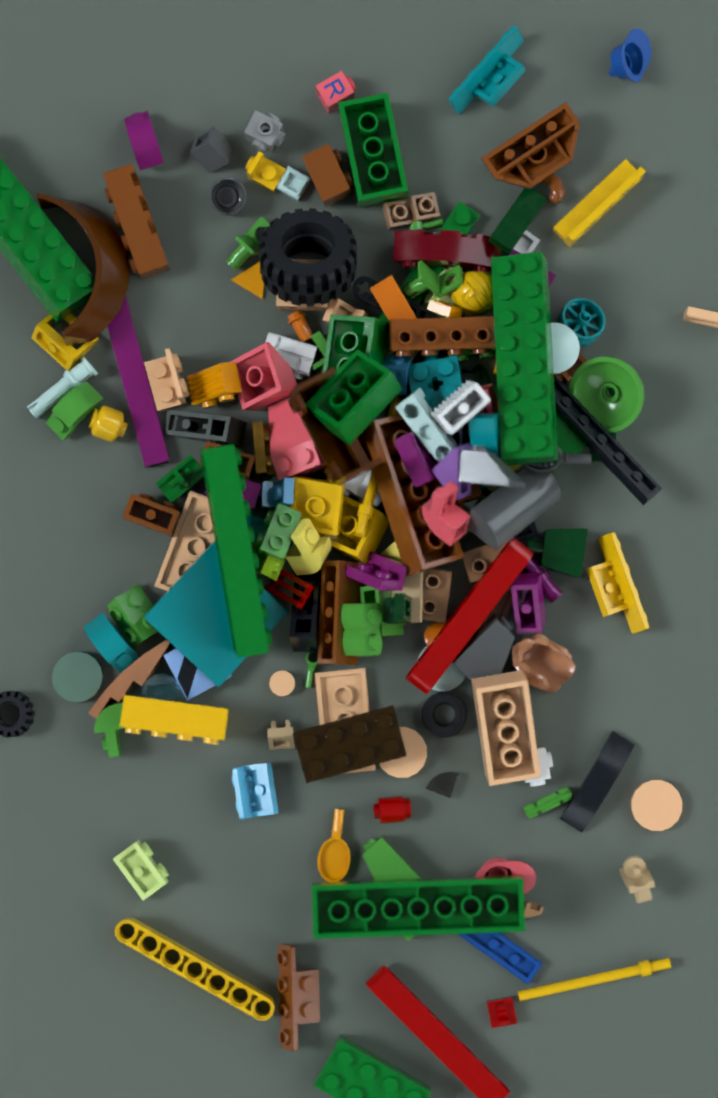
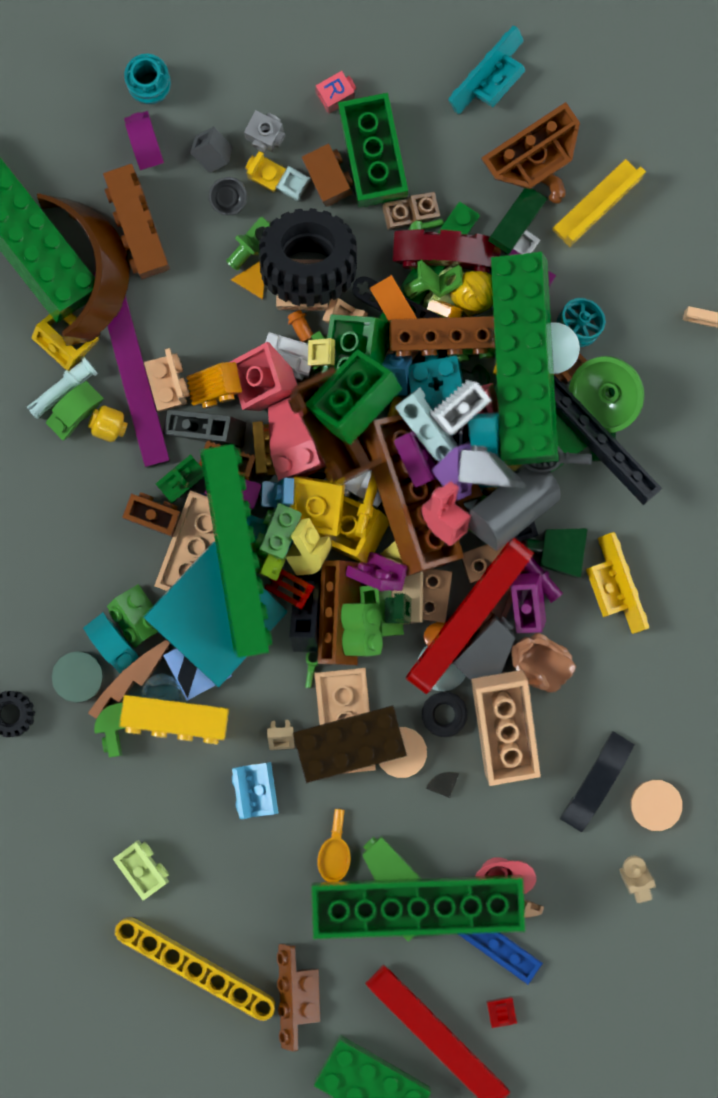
light nougat tile [269,671,295,696] -> none
red brick [373,796,411,824] -> none
yellow bar [517,958,671,1001] -> none
white bracket [523,747,553,787] -> none
bright green axle [523,787,573,819] -> none
blue piece [608,28,651,83] -> none
none -> teal piece [124,54,171,104]
none -> light yellow tile [308,338,335,367]

